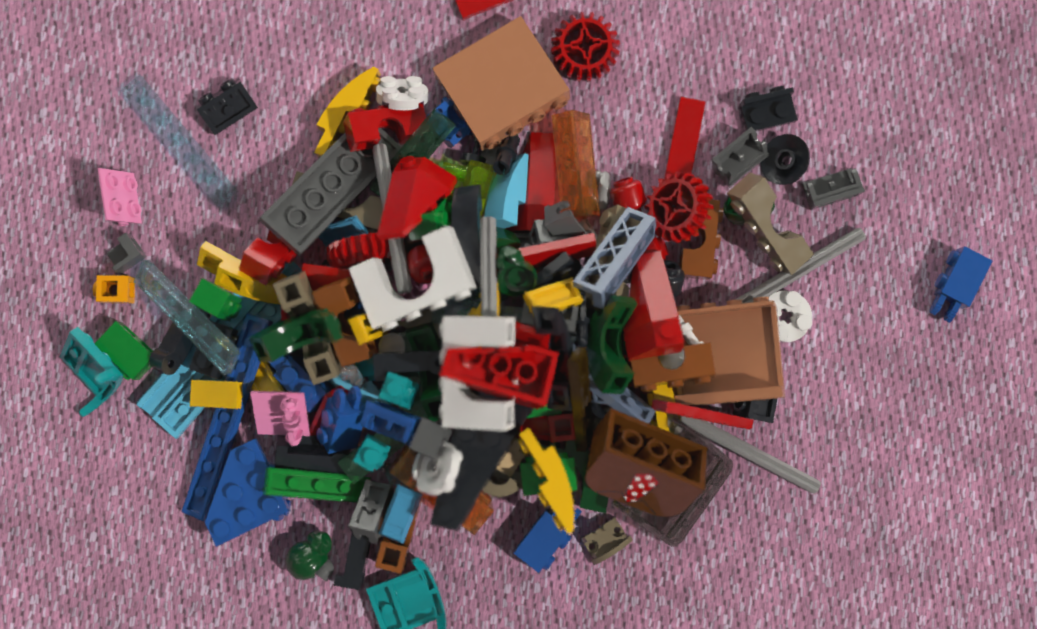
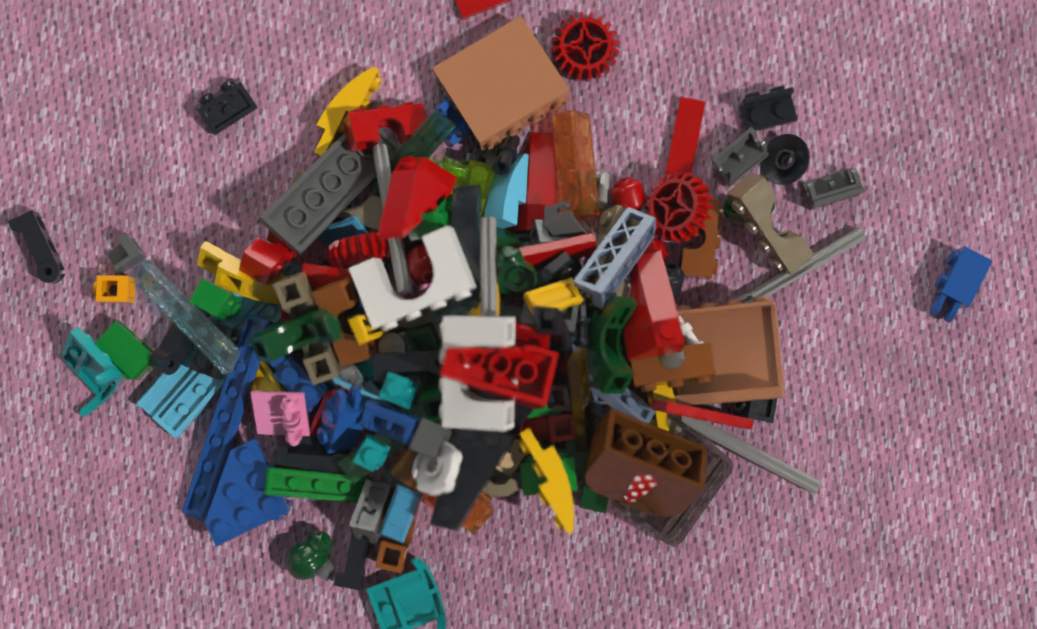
bright pink hinge [98,168,142,226] -> none
clear light blue tile [120,74,239,208] -> none
yellow tile [190,380,243,409] -> none
white plate [376,76,428,110] -> none
blue hinge [513,508,582,573] -> none
dark tan piece [581,516,633,565] -> none
white plate [768,290,812,343] -> none
none -> black leg [8,210,65,284]

